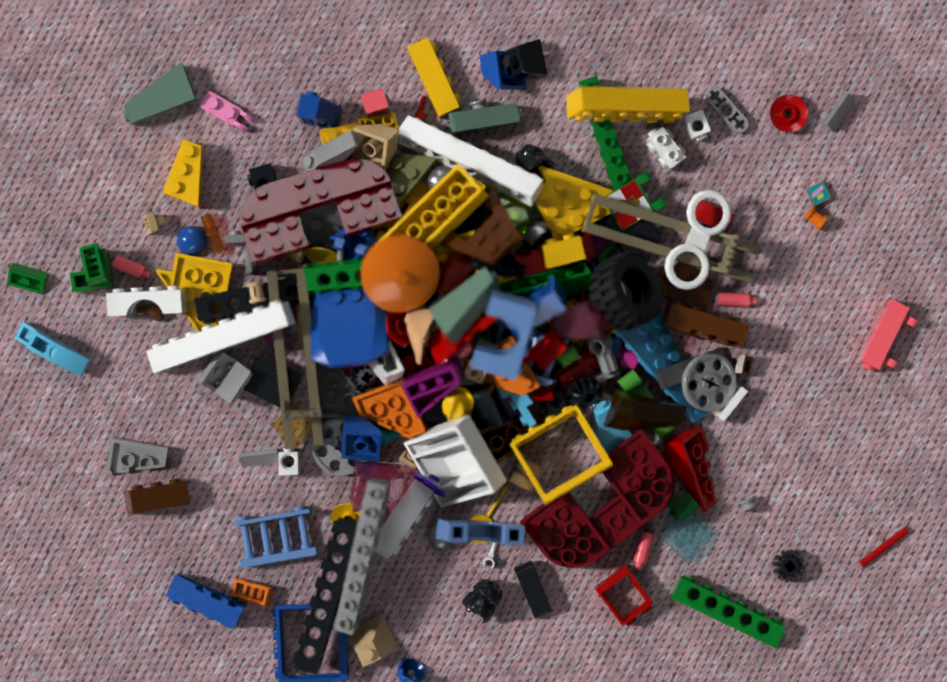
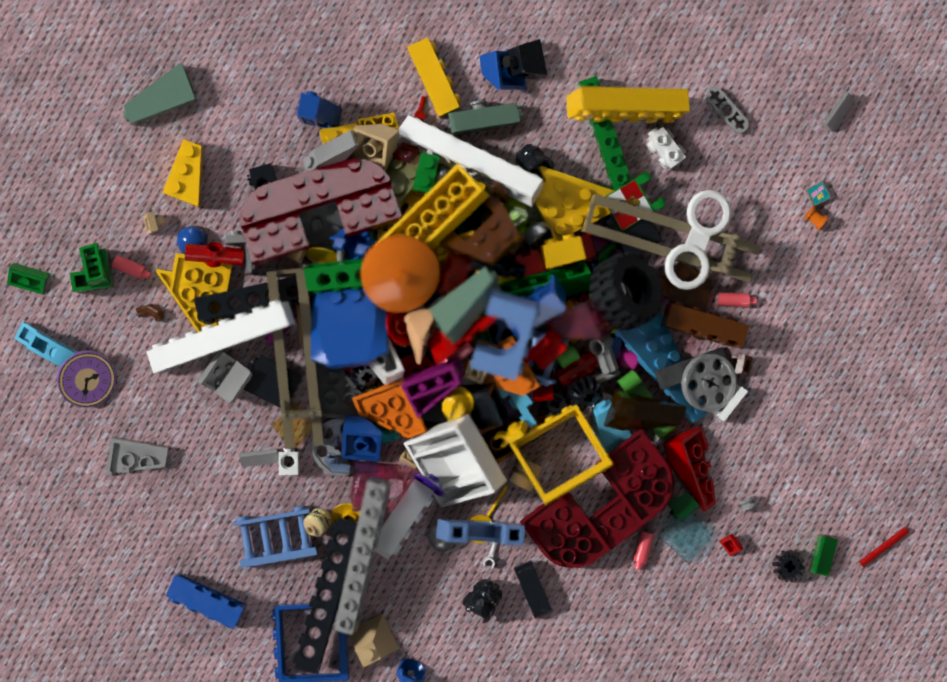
white arch [106,285,187,316] -> none
reddish brown wedge [124,478,190,514] -> none
bright pink hinge [200,91,255,133] -> none
clear orange pin [200,213,225,254] -> none
orange slope [231,578,275,607] -> none
tan bush [246,281,267,303] -> none
coral panel [361,89,390,117] -> none
red window [594,565,653,626] -> none
green brick [670,575,786,649] -> none
white brick [683,110,711,141] -> none
red slope [695,200,735,232] -> none
red dish [770,94,808,133] -> none
coral brick [859,299,918,372] -> none
none -> tile [57,350,116,408]
none -> red piece [184,242,244,268]
none -> tan head [303,508,332,537]
none -> sand blue arm [325,453,350,474]
none -> clear red tile [392,142,420,164]
none -> green plate [413,152,440,194]
none -> reddish brown arm [487,181,510,204]
none -> yellow plate [494,420,529,447]
none -> red slope [719,534,744,557]
none -> green panel [809,534,838,577]

